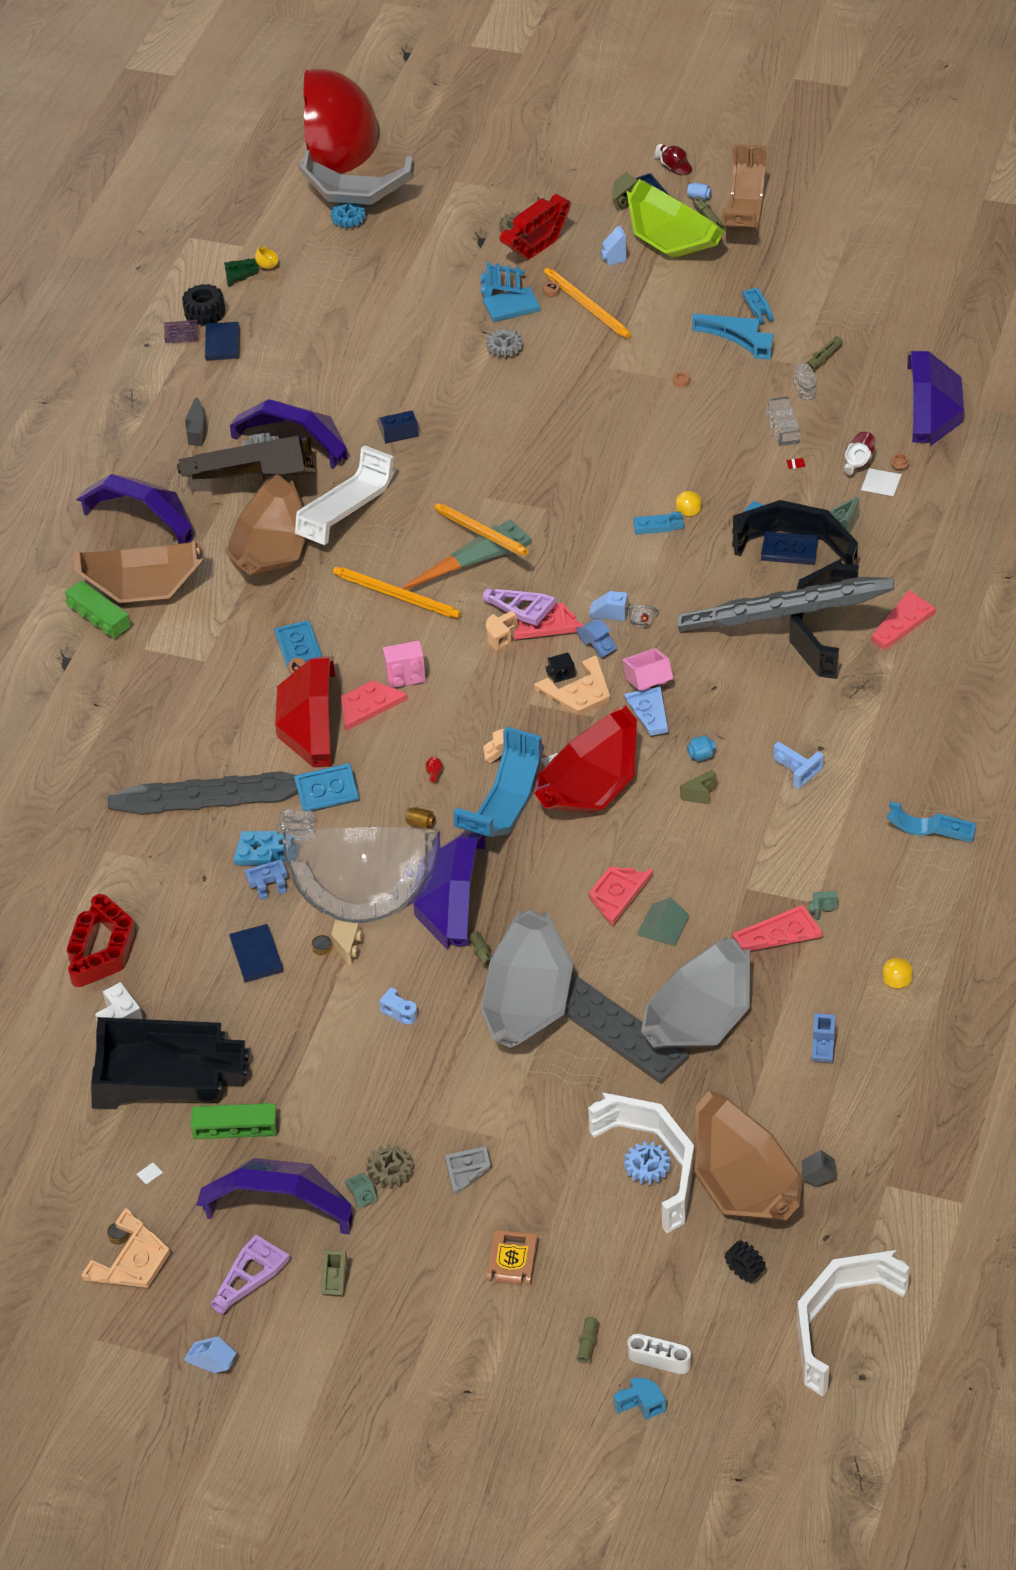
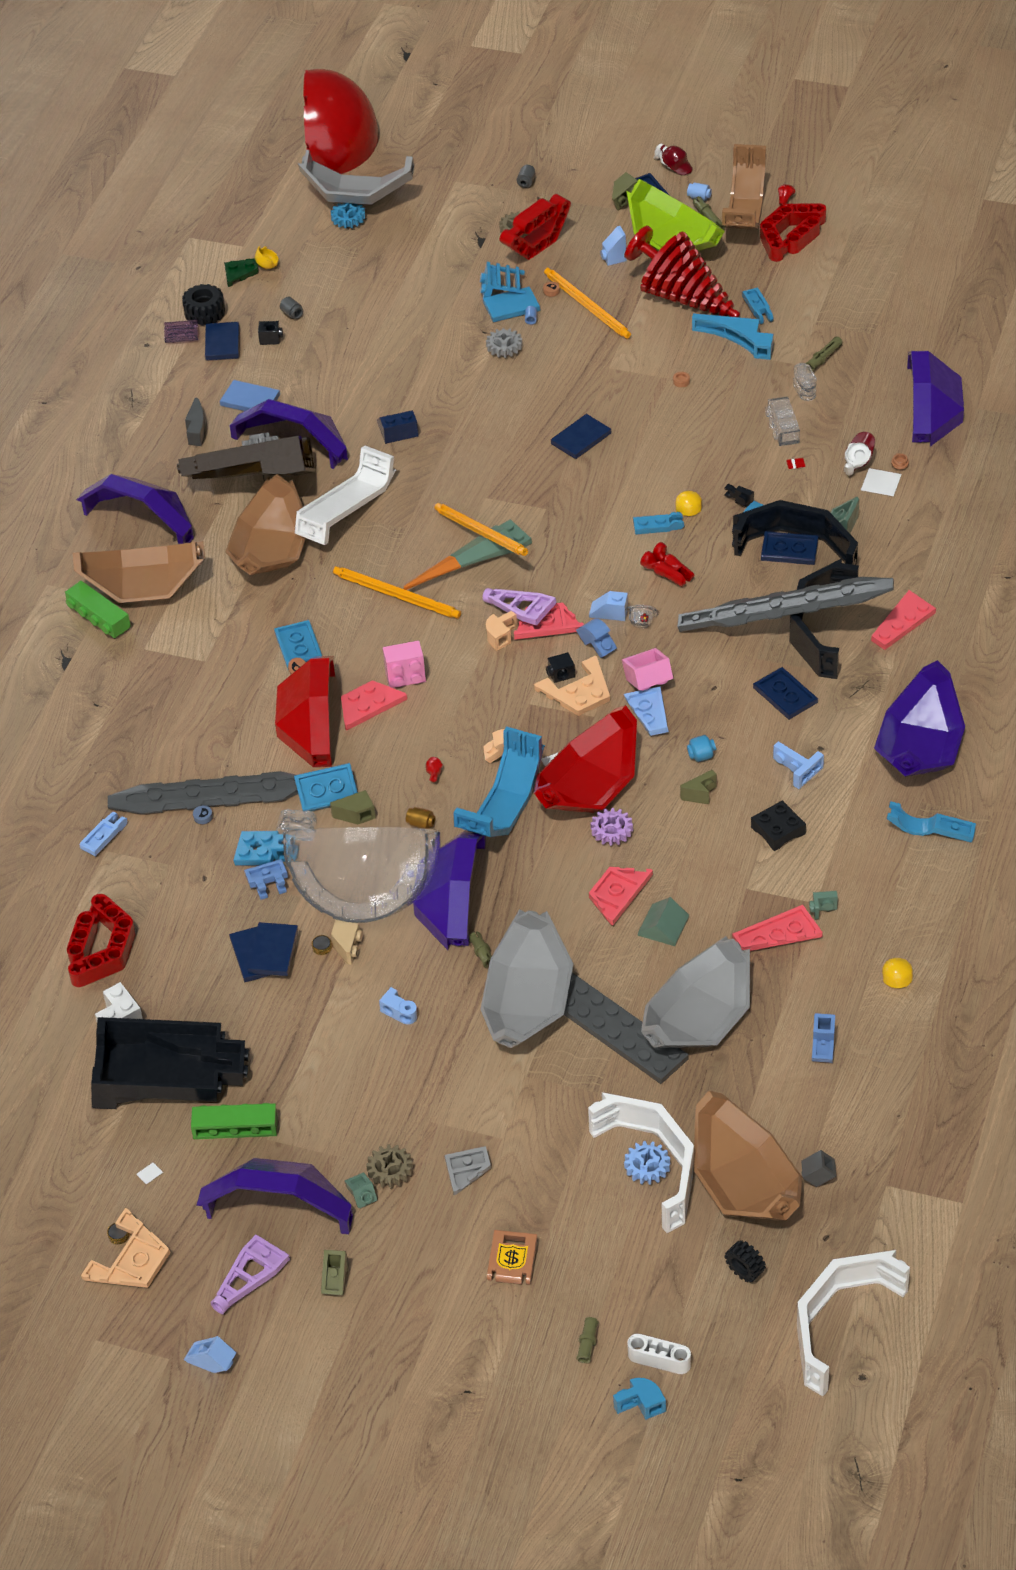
none -> light blue hinge [79,812,128,856]
none -> sand blue tile [193,805,213,824]
none -> medium blue tile [220,380,280,411]
none -> dark blue tile [248,922,298,976]
none -> black brick [258,321,283,345]
none -> dark grey brick [280,296,303,319]
none -> olive slope [330,790,376,825]
none -> dark grey brick [516,165,536,188]
none -> medium blue hinge [525,306,537,325]
none -> dark blue tile [551,413,611,459]
none -> lavender gear [591,808,633,846]
none -> red plant [624,225,740,317]
none -> red piece [640,542,695,587]
none -> black plate [724,484,754,507]
none -> black brick [751,800,806,851]
none -> dark blue tile [753,667,818,720]
none -> red piece [760,203,826,262]
none -> red animal [778,184,796,205]
none -> dark purple panel [874,660,965,776]

